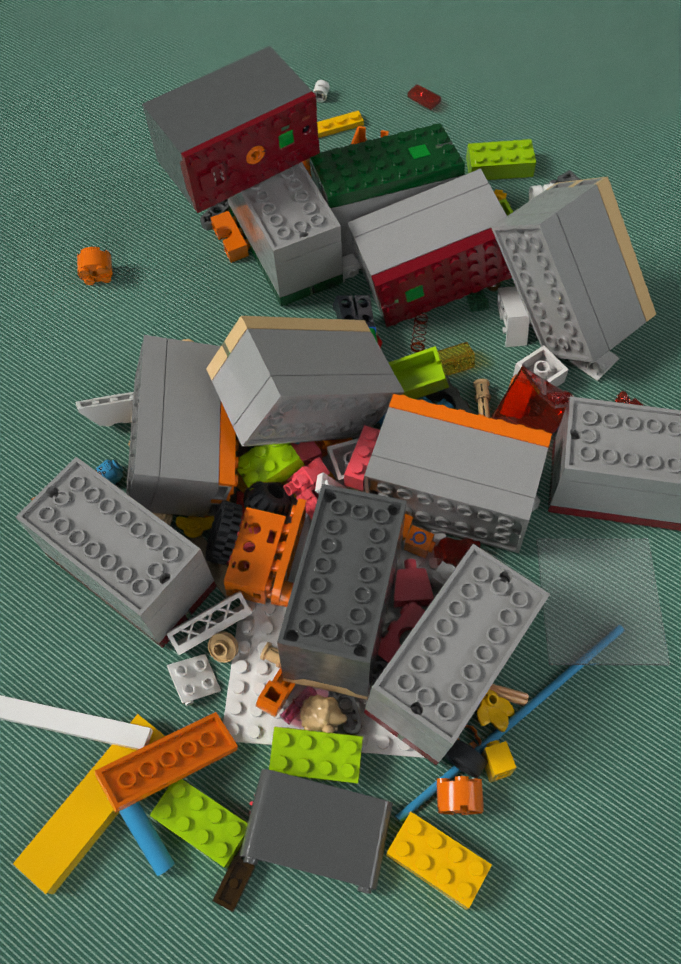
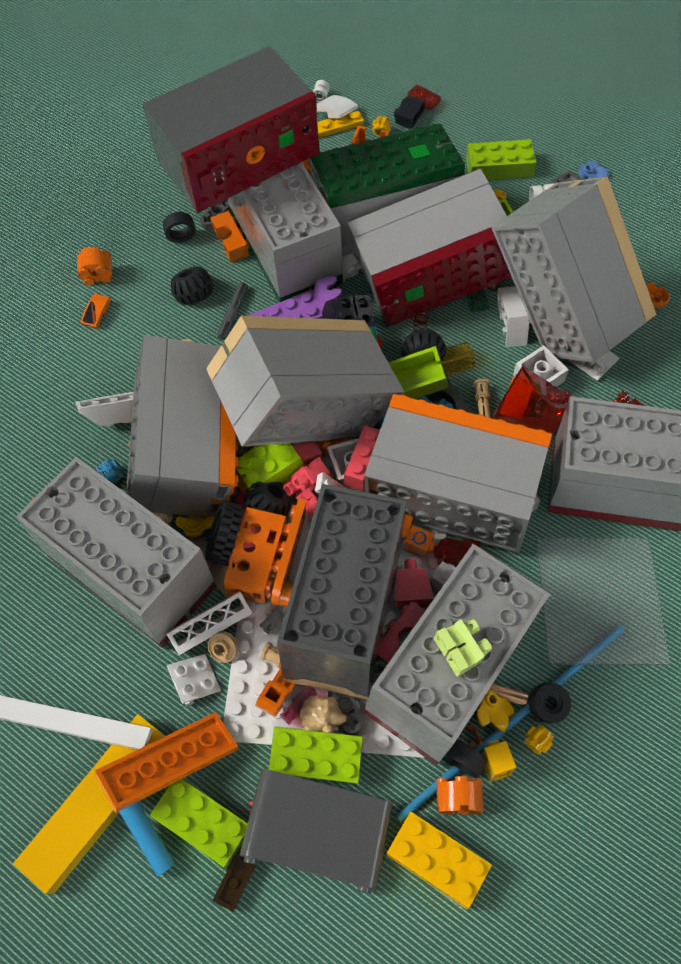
none -> slope [80,294,111,329]
none -> black tyre [163,212,196,243]
none -> black wheel [171,267,213,305]
none -> dark grey axle [217,282,248,340]
none -> medium lavender hinge [248,276,342,319]
none -> dark grey pin [259,608,285,634]
none -> white slope [317,95,358,118]
none -> yellow gear [372,116,391,137]
none -> black brick [394,95,425,128]
none -> black wheel [401,329,446,363]
none -> yellowish green hips [433,619,492,677]
none -> yellow gear [524,724,554,755]
none -> black tyre [528,683,571,723]
none -> medium blue plate [579,161,610,179]
none -> orange hair [646,282,670,309]

